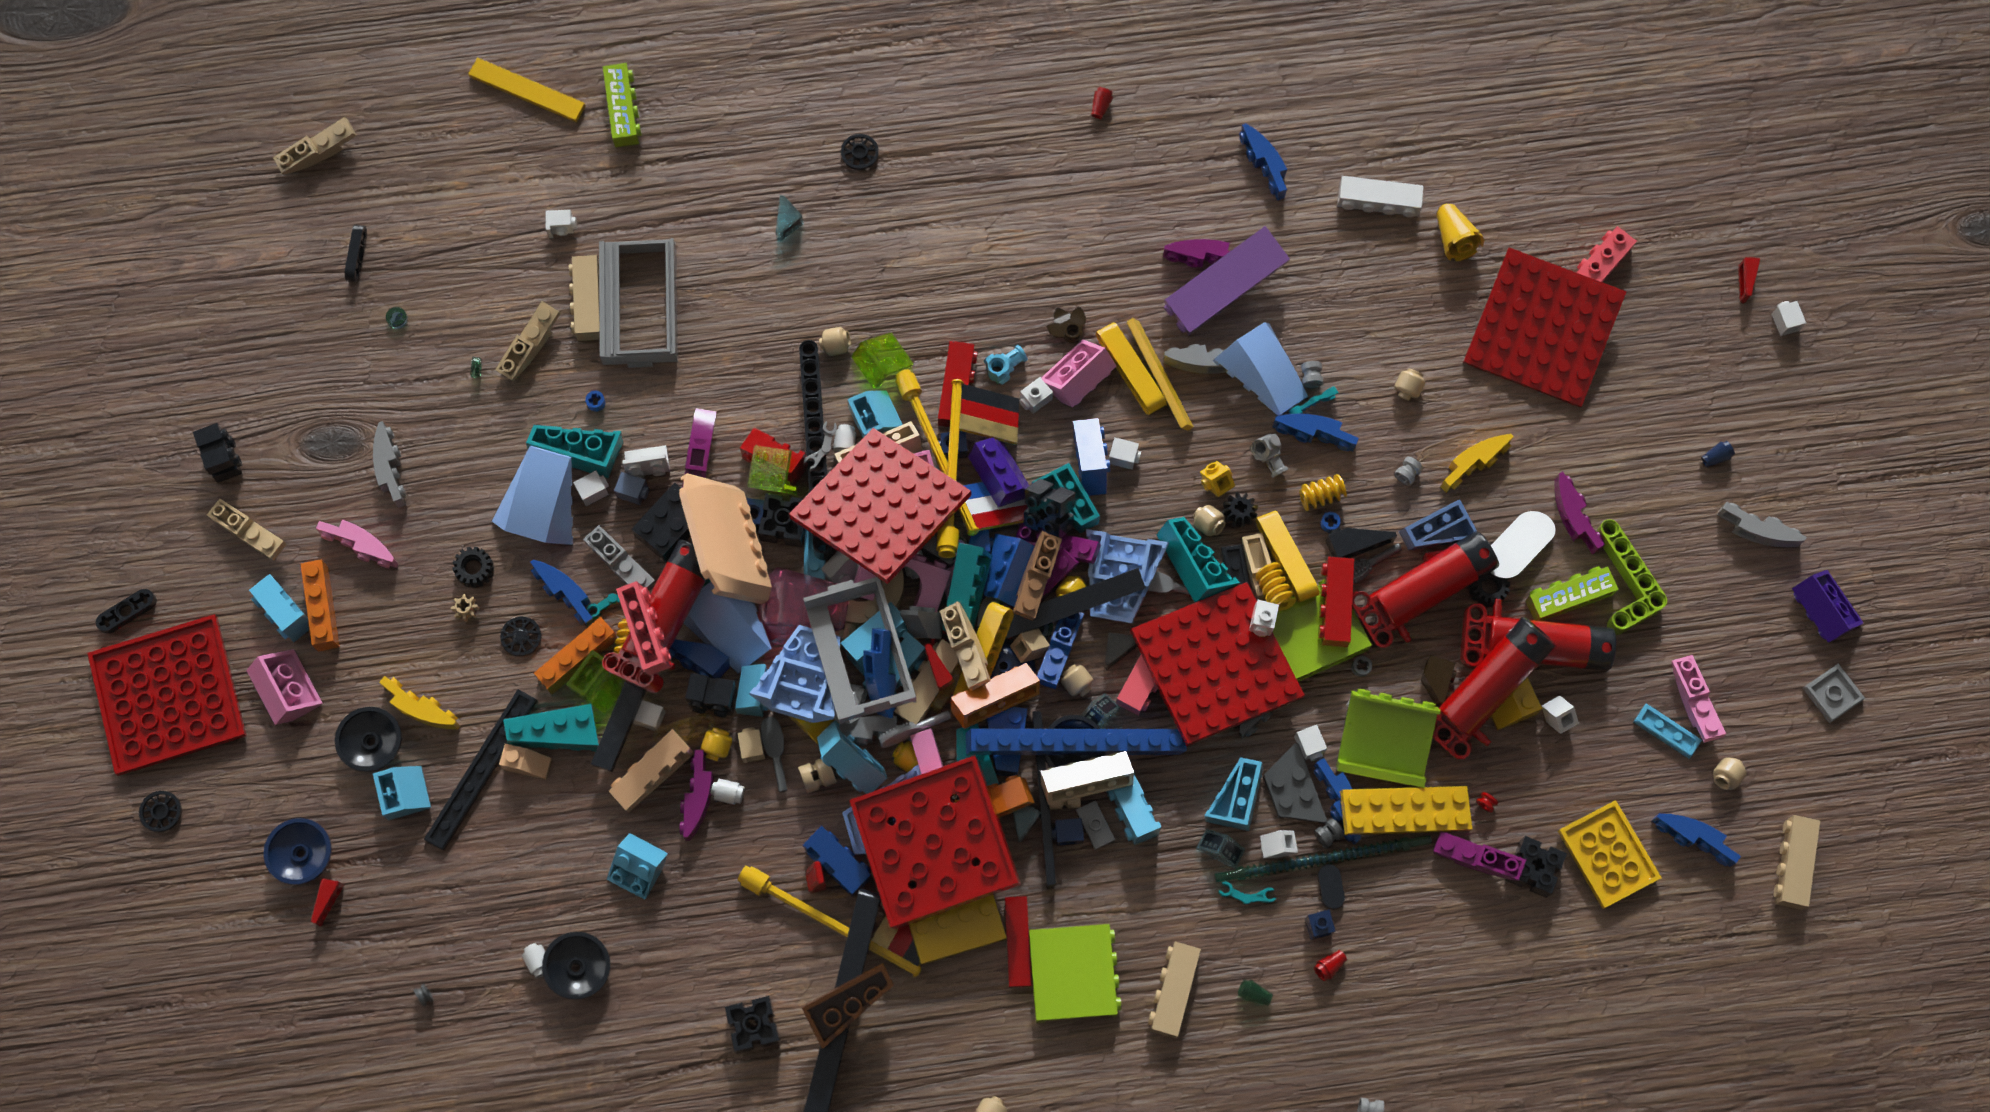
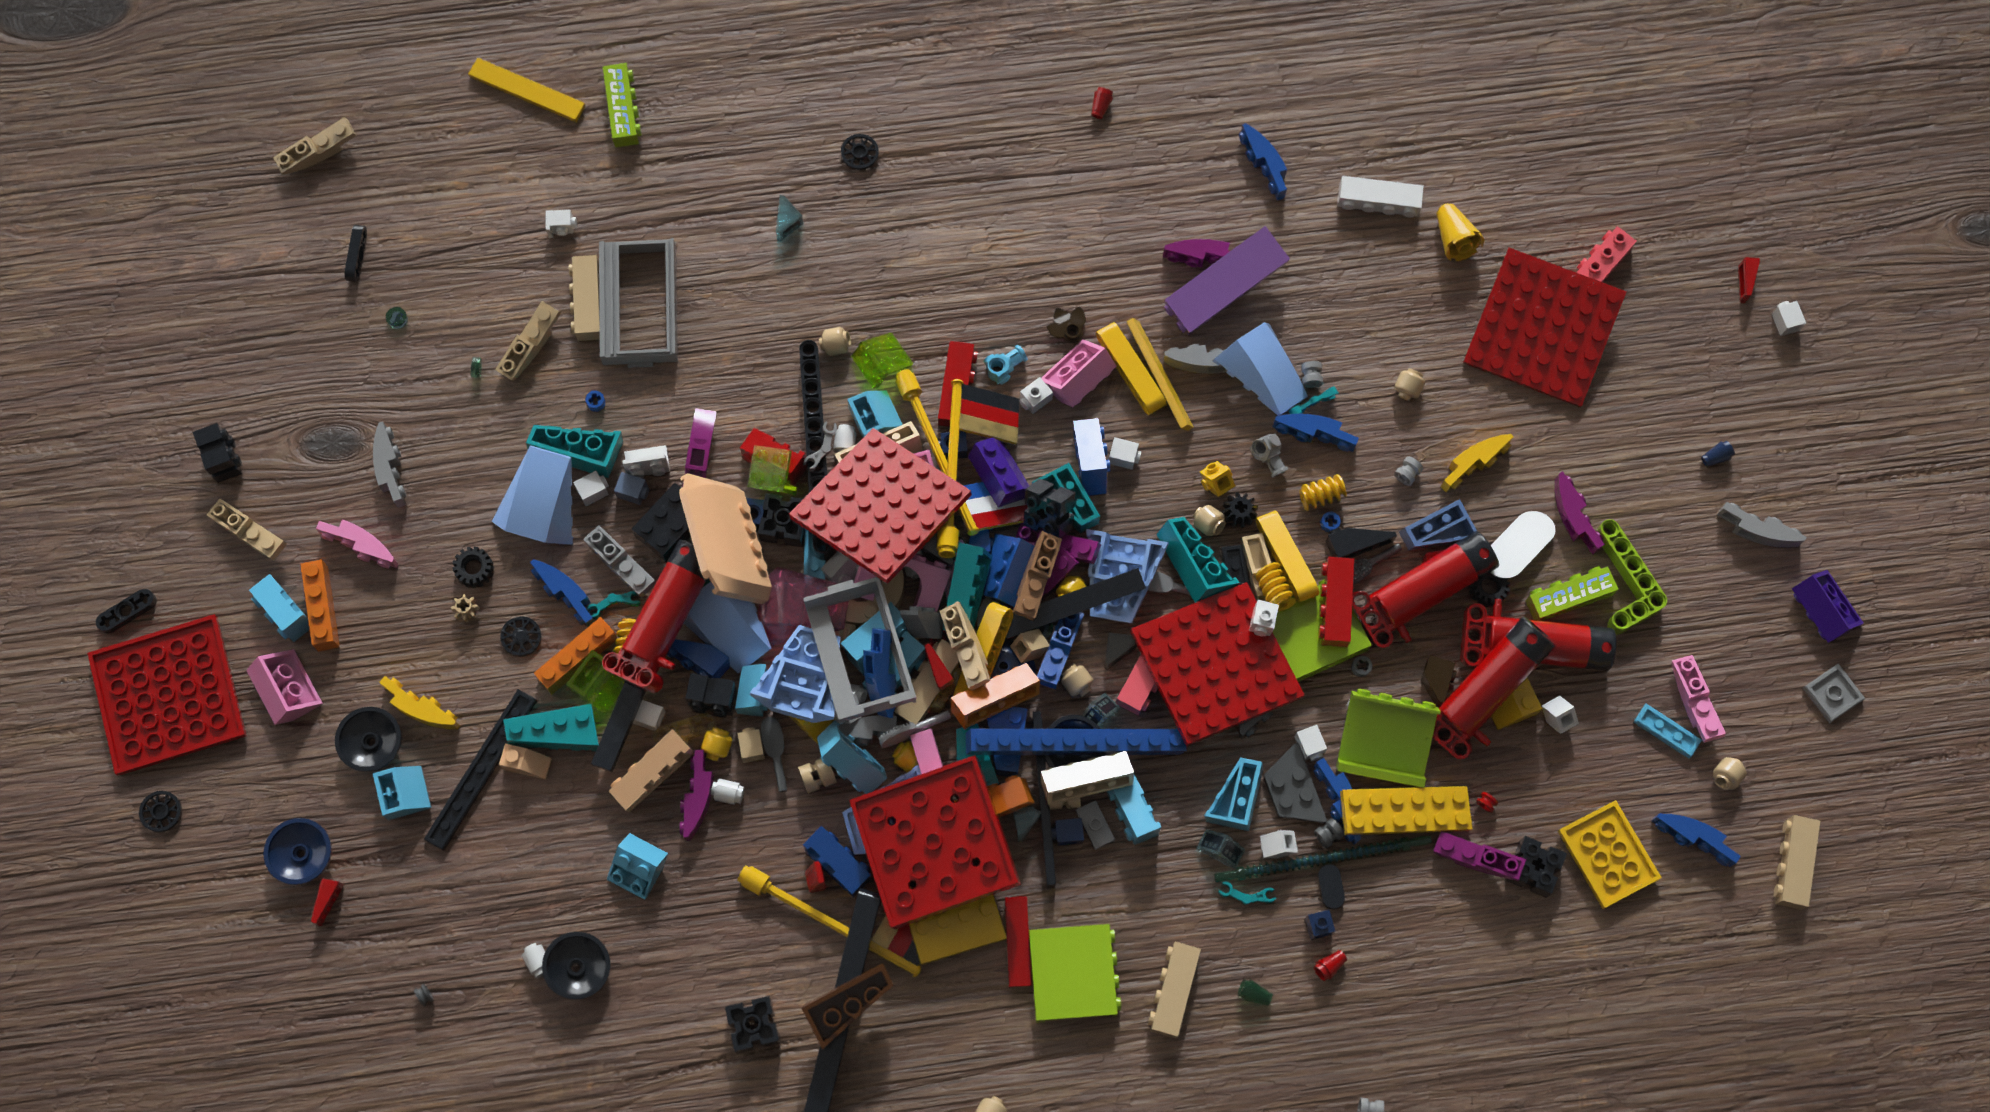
coral brick [616,581,671,675] -> none

